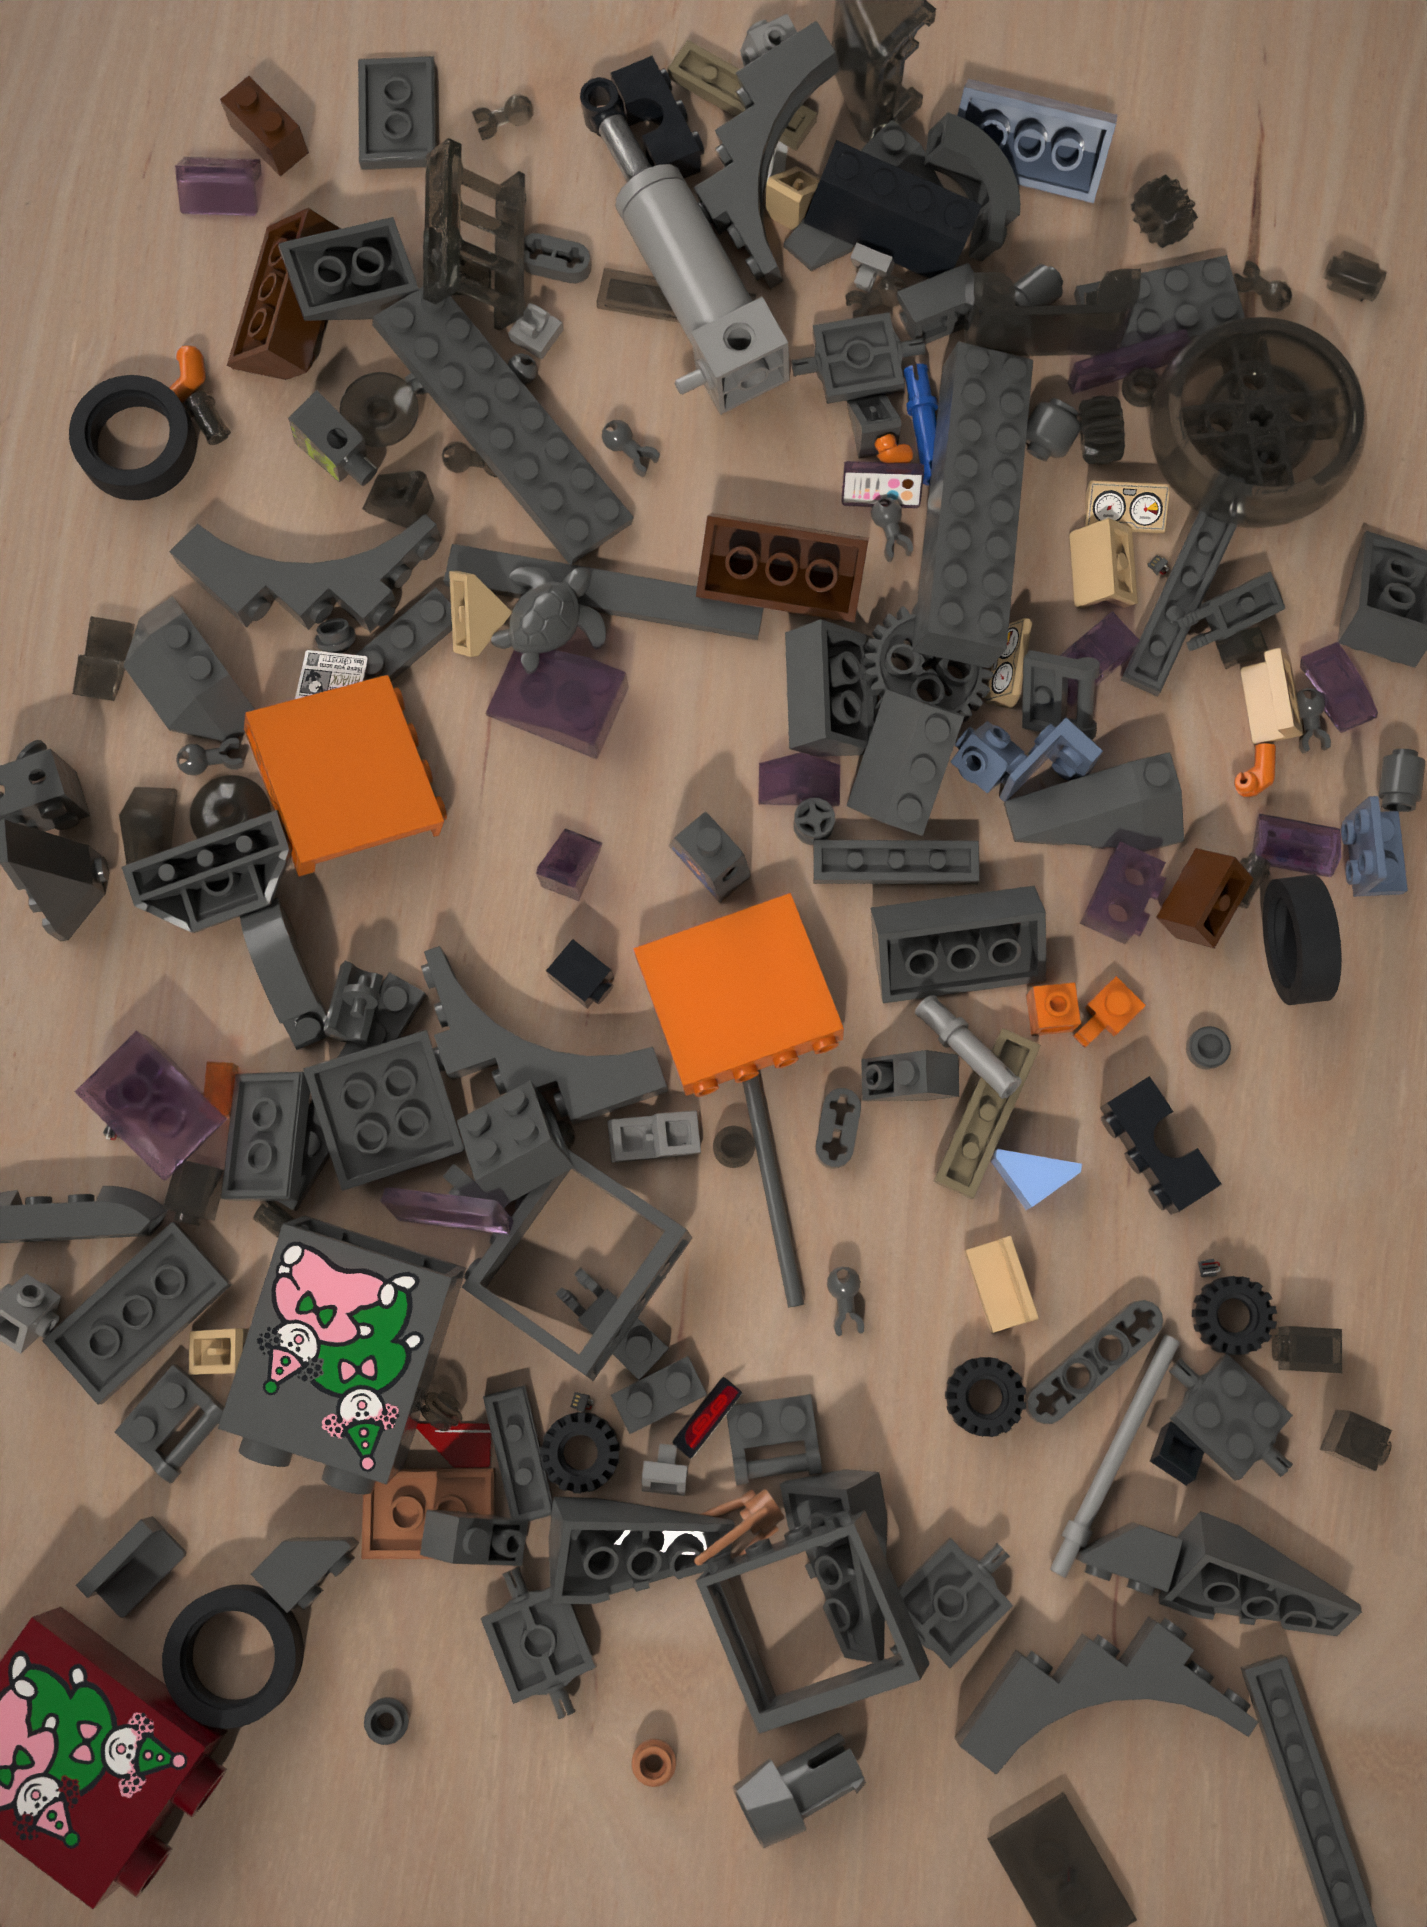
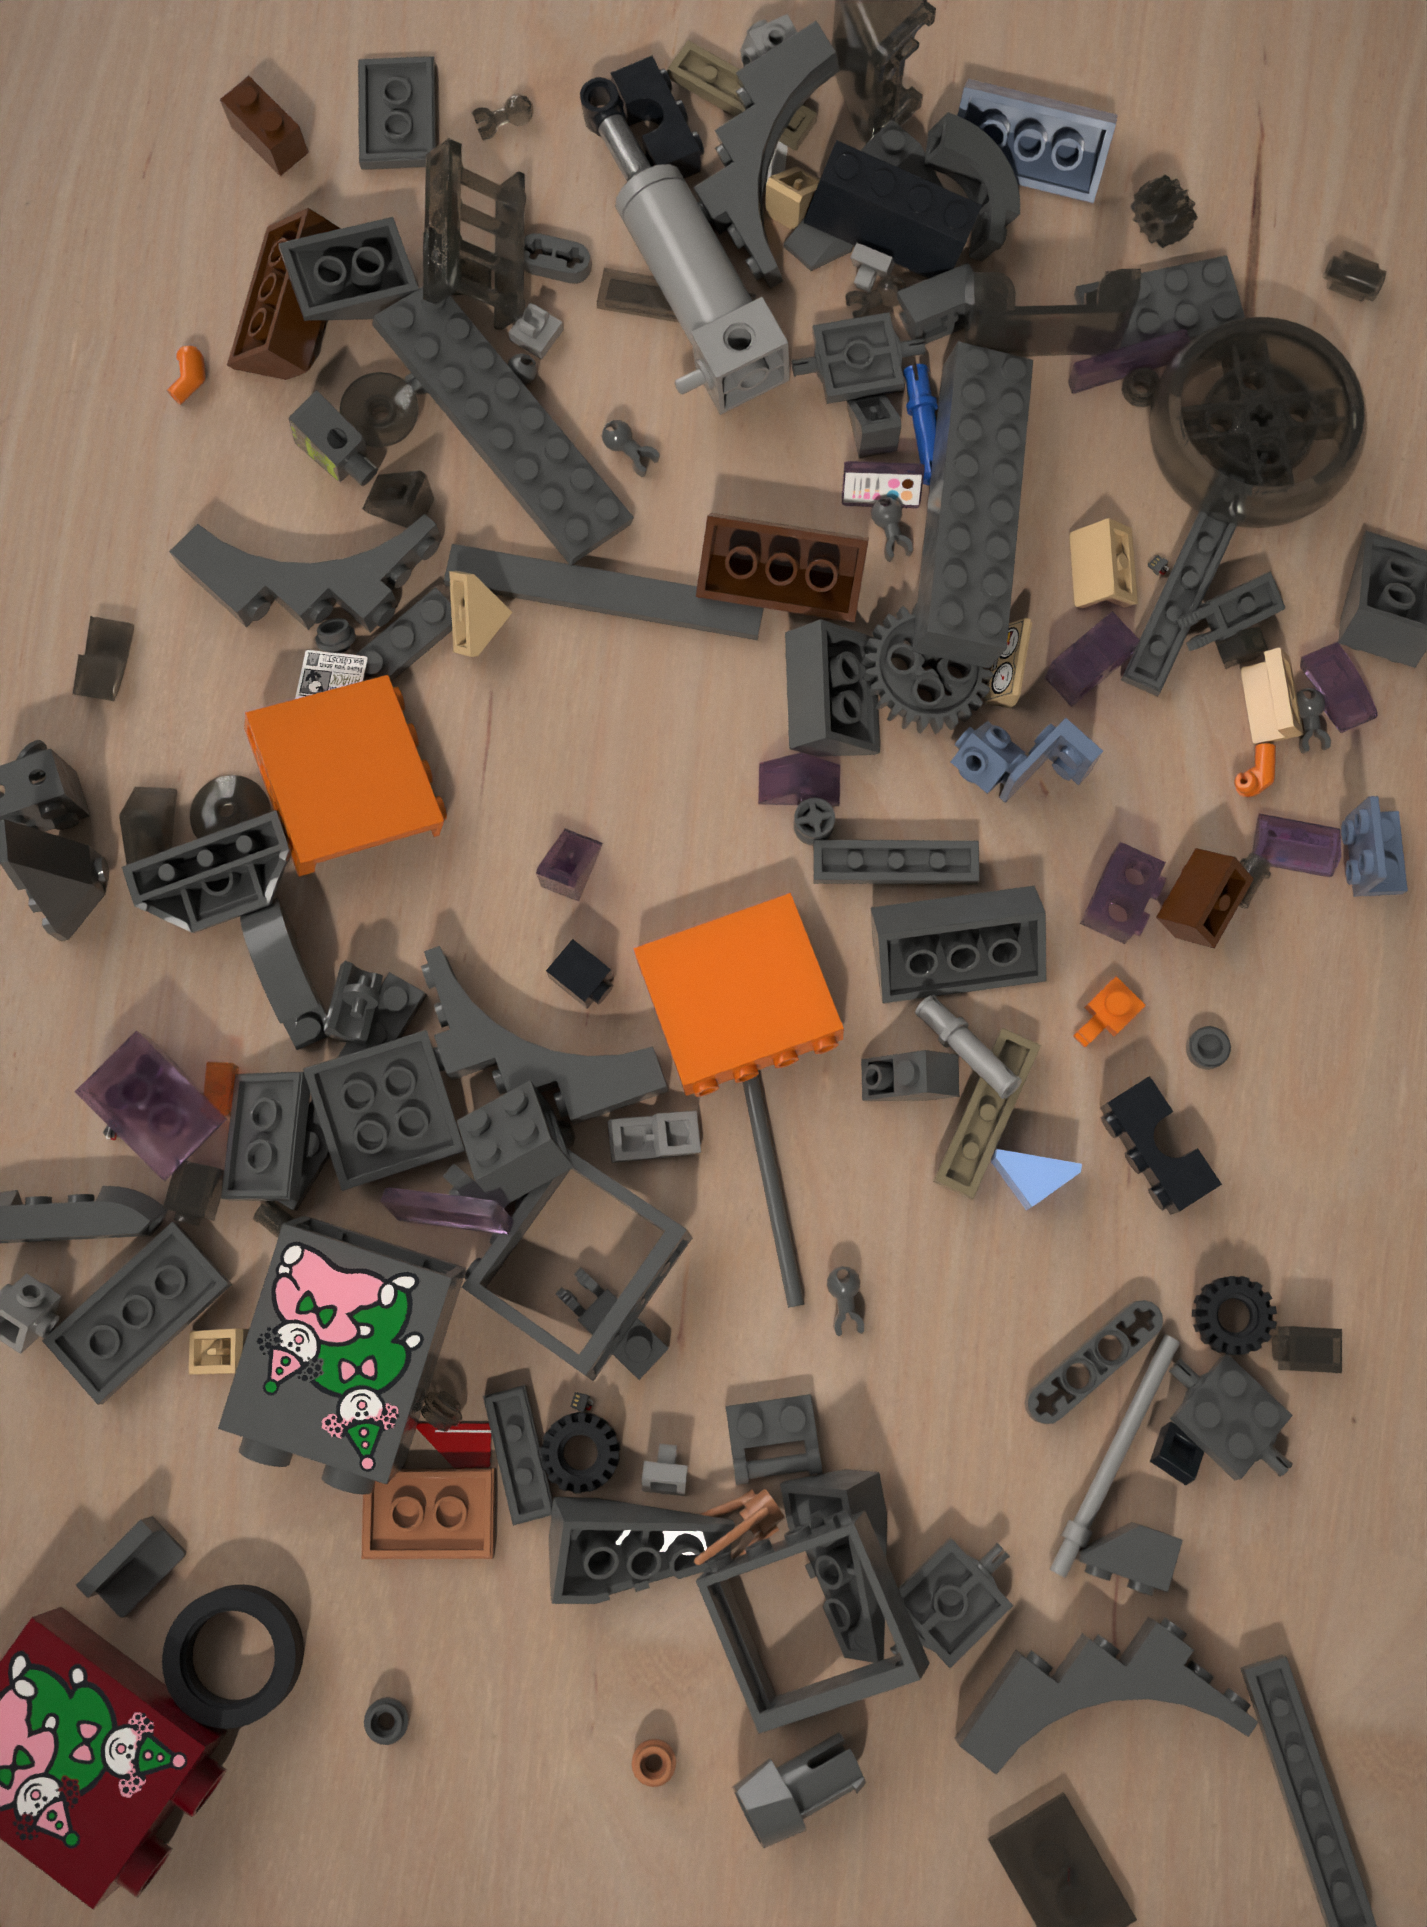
black tyre [69,375,197,501] -> none
dark grey plate [114,1365,224,1483] -> none
dark grey wedge [123,596,255,742] -> none
clear purple panel [175,157,262,216] -> none
dark grey arm [176,738,243,776] -> none
clear smoke pin [185,391,231,445] -> none
dark grey slope [251,1537,359,1613] -> none
dark grey slope [420,1510,528,1566] -> none
clear smoke arm [441,441,497,477] -> none
dark grey plate [480,1567,597,1719] -> none
clear purple slope [486,650,628,759] -> none
dark grey animal [491,567,606,674] -> none
dark grey plate [611,1356,707,1434] -> none
dark grey torso [669,811,751,903] -> none
sticker [673,1377,742,1459] -> none
clear smoke plate [713,1126,755,1168] -> none
dark grey beam [815,1088,861,1169] -> none
dark grey slope [847,689,964,836] -> none
orange arm [874,434,914,468] -> none
black tyre [945,1357,1027,1437] -> none
tan panel [964,1236,1039,1333] -> none
dark grey brick [1004,264,1063,322] -> none
dark grey wedge [1004,752,1184,852] -> none
dark grey plate [1022,650,1100,740] -> none
dark grey head [1026,398,1081,462] -> none
orange brick [1026,982,1081,1036] -> none
clear smoke gear [1078,395,1125,465] -> none
slope [1085,481,1170,533] -> none
dark grey wedge [1159,1511,1362,1636] -> none
dark grey piece [1198,1259,1221,1277] -> none
clear smoke arm [1234,261,1293,312] -> none
black tyre [1262,874,1342,1005] -> none
clear smoke brick [1320,1410,1392,1471] -> none
dark grey brick [1378,749,1426,812] -> none

